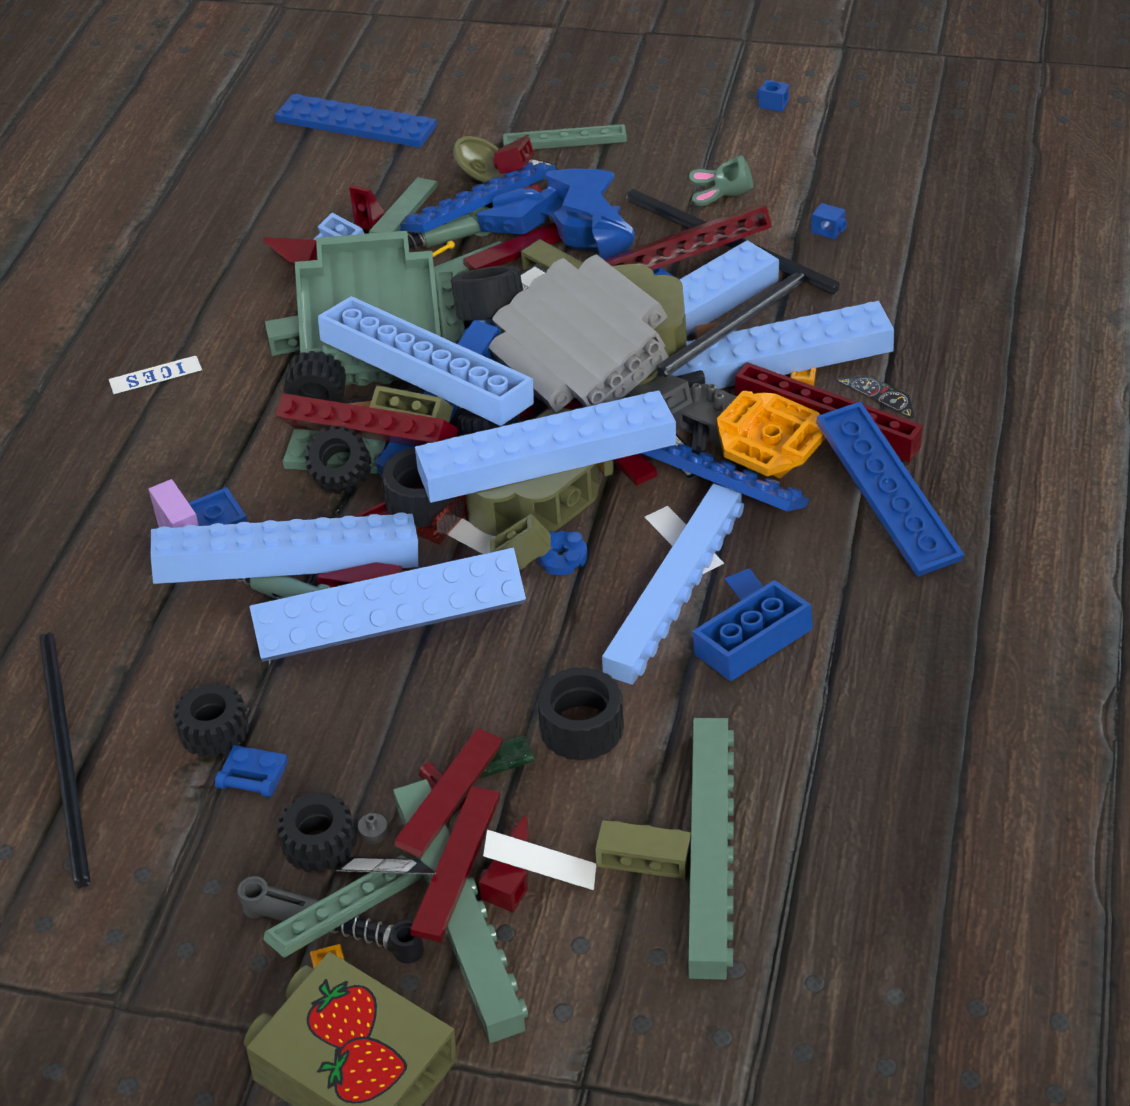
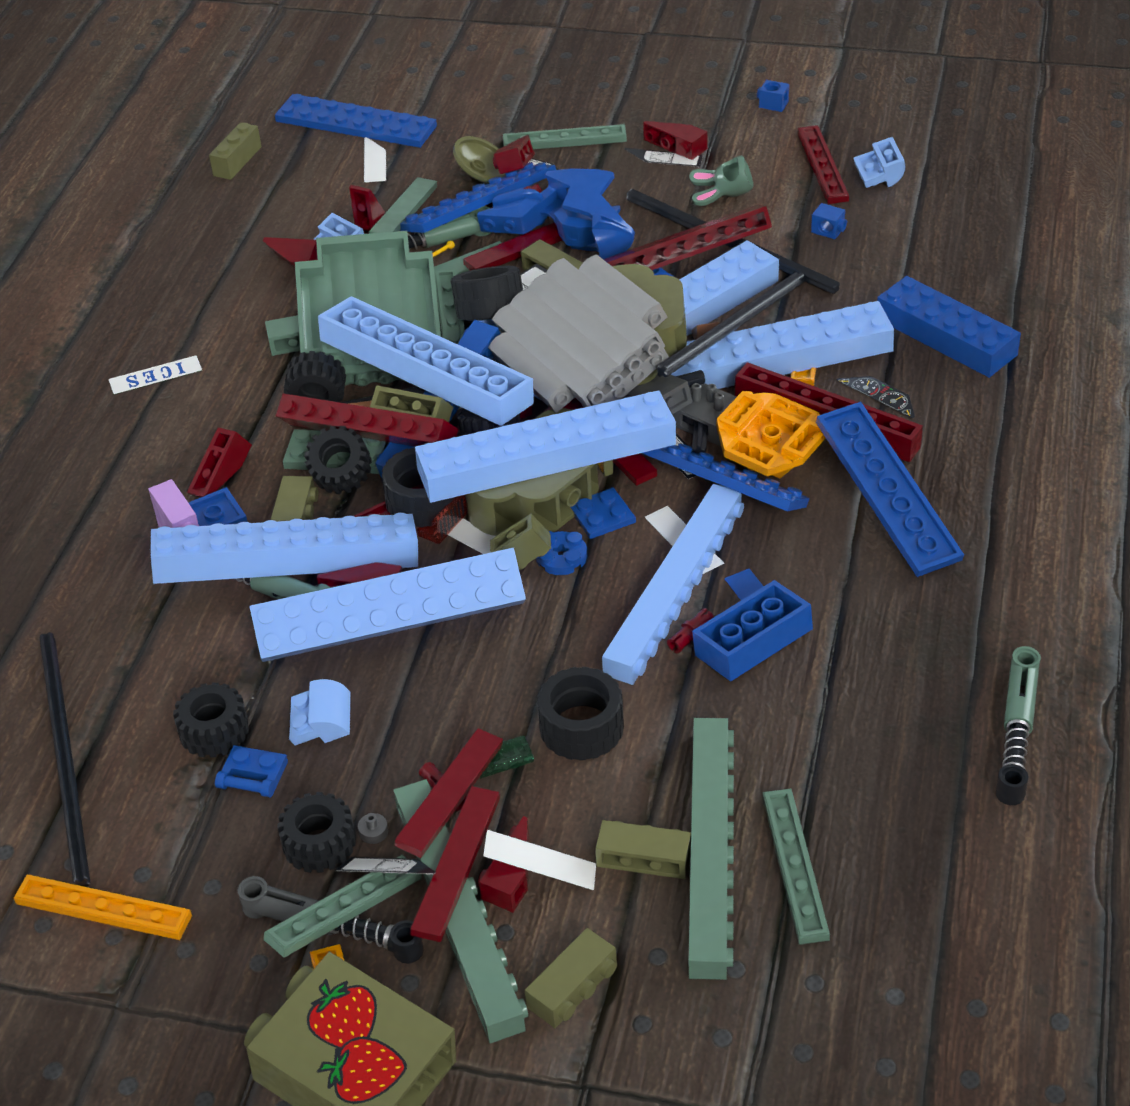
none -> light orange tile [14,874,192,940]
none -> dark red slope [187,428,252,497]
none -> olive brick [209,122,262,180]
none -> olive brick [271,476,318,522]
none -> light blue brick [289,679,350,745]
none -> white sticker [364,137,386,182]
none -> olive brick [525,928,617,1028]
none -> blue plate [571,487,636,539]
none -> sticker [624,148,703,167]
none -> dark red slope [643,121,707,160]
none -> dark red pin [667,608,714,653]
none -> sand green tile [762,789,830,945]
none -> dark red tile [798,125,849,204]
none -> light blue brick [853,137,905,188]
none -> blue brick [877,276,1021,378]
none -> piece [996,646,1041,805]

